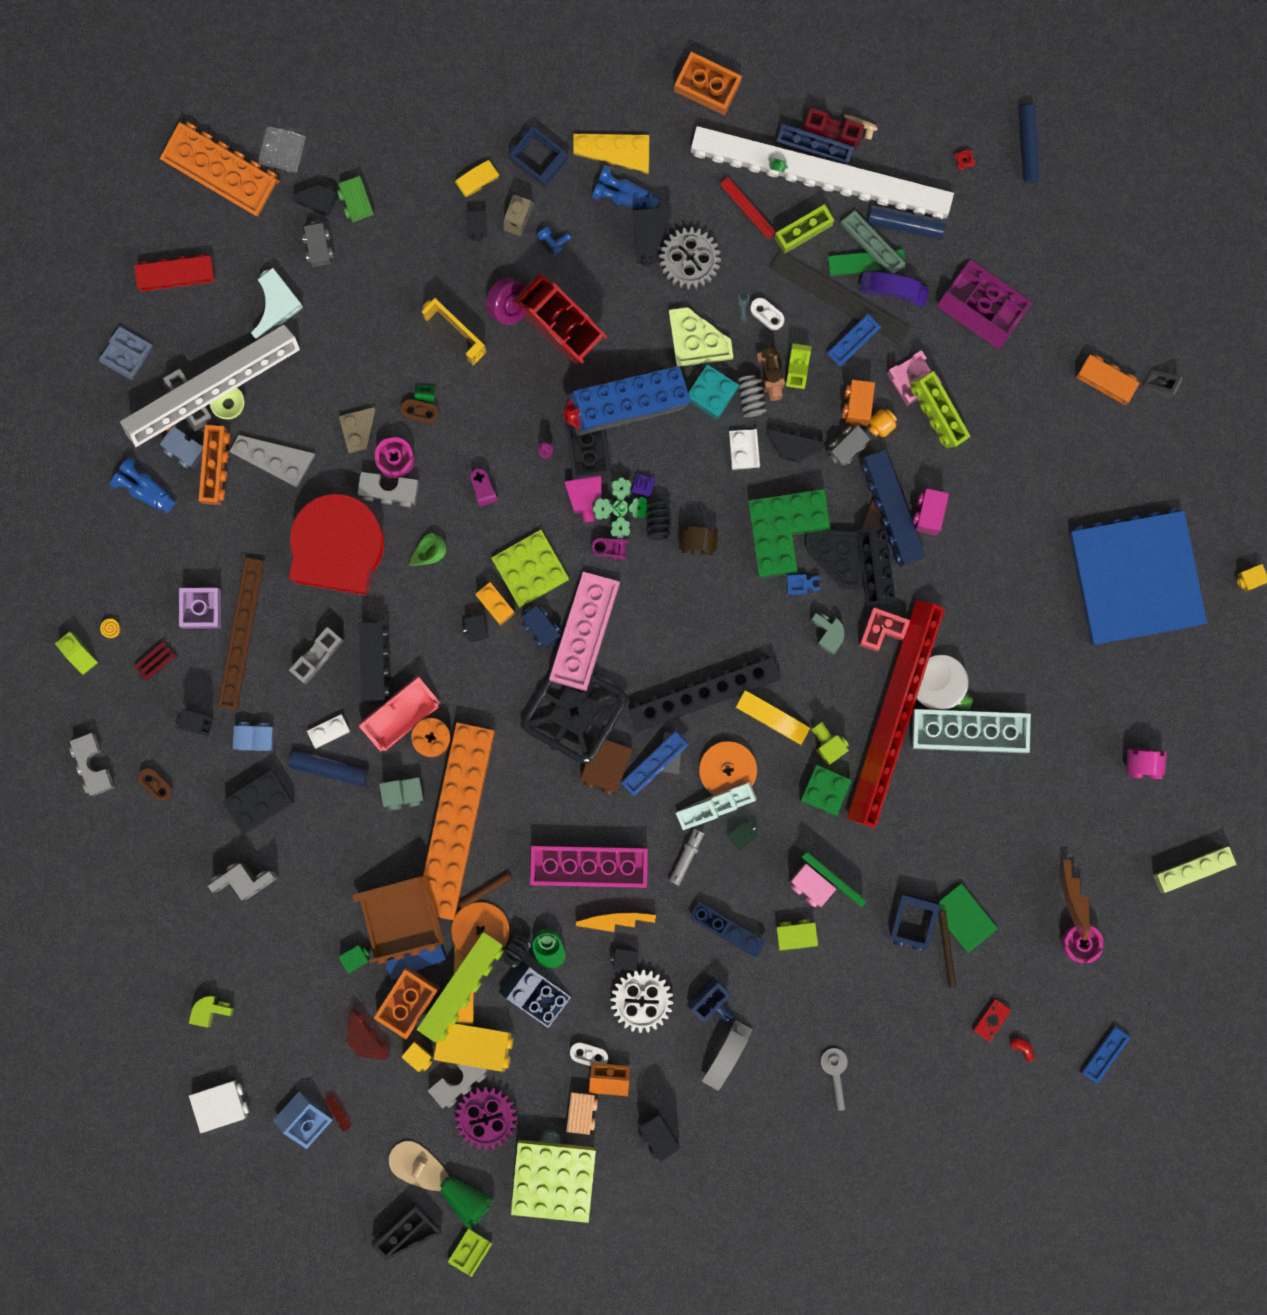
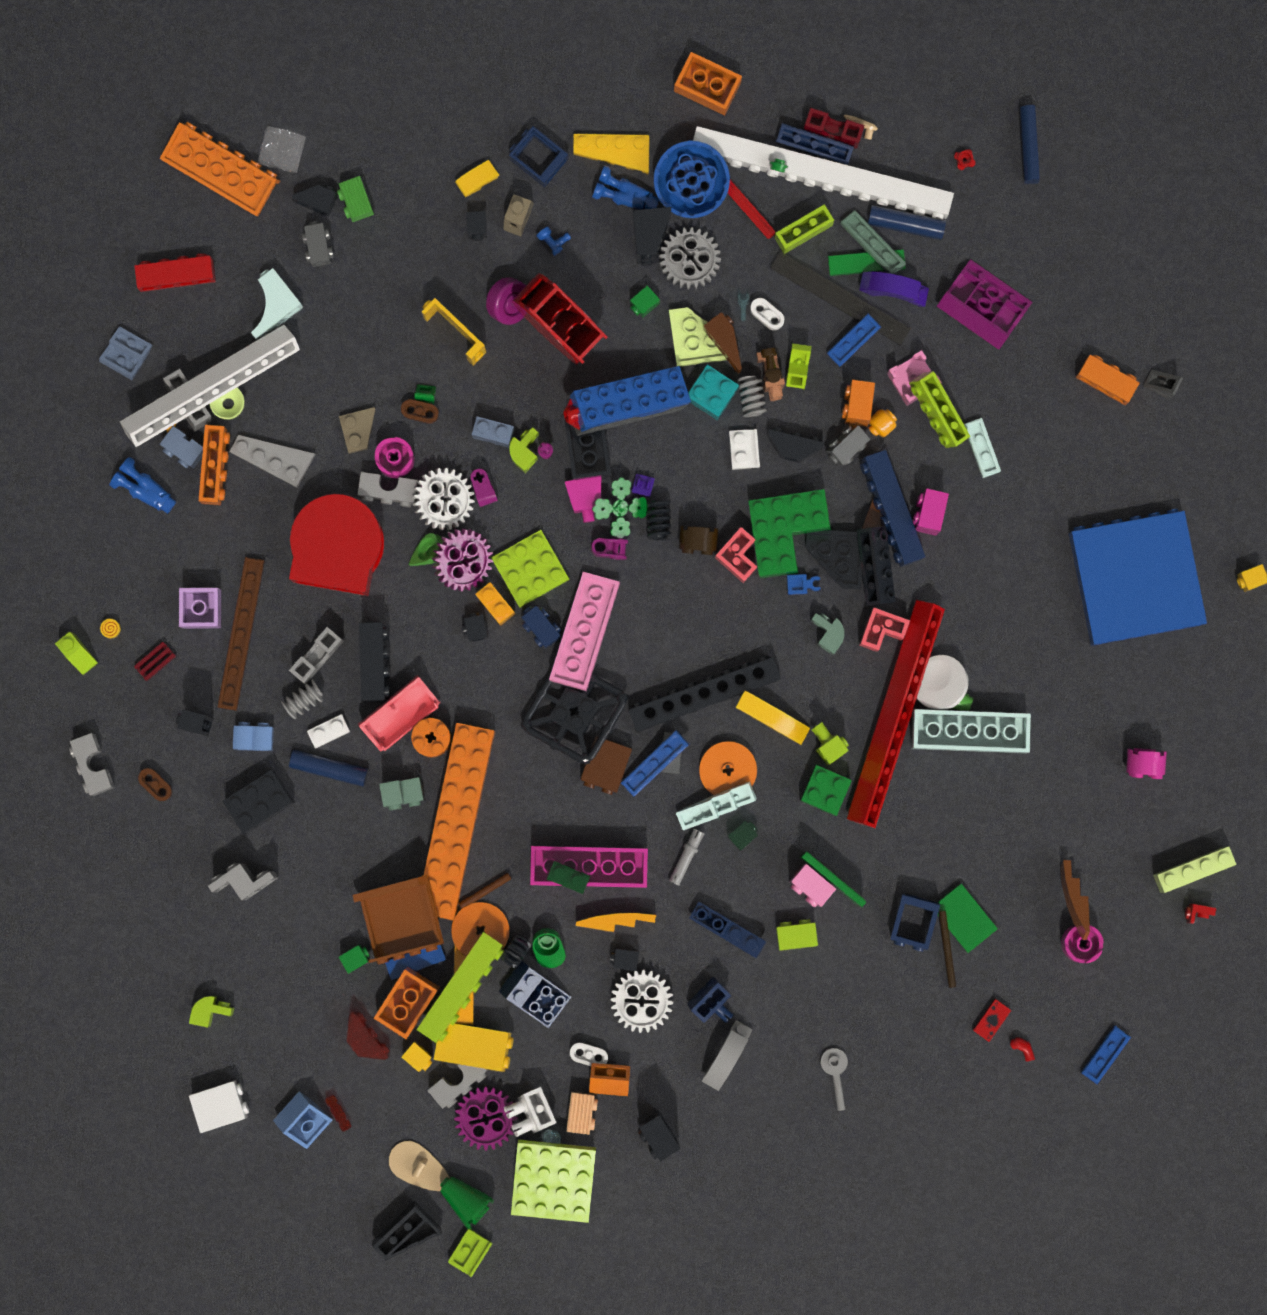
none -> light grey piece [280,679,323,719]
none -> white gear [412,468,475,530]
none -> magenta gear [432,528,493,591]
none -> sand blue brick [472,417,514,448]
none -> white brick [504,1087,556,1137]
none -> lime brick [510,427,539,474]
none -> dark green brick [547,861,590,894]
none -> green brick [630,285,660,318]
none -> blue brick [654,141,730,218]
none -> reddish brown slope [703,312,742,374]
none -> coral brick [715,527,757,583]
none -> light aqua tile [964,418,1001,478]
none -> red bracket [1185,904,1216,924]

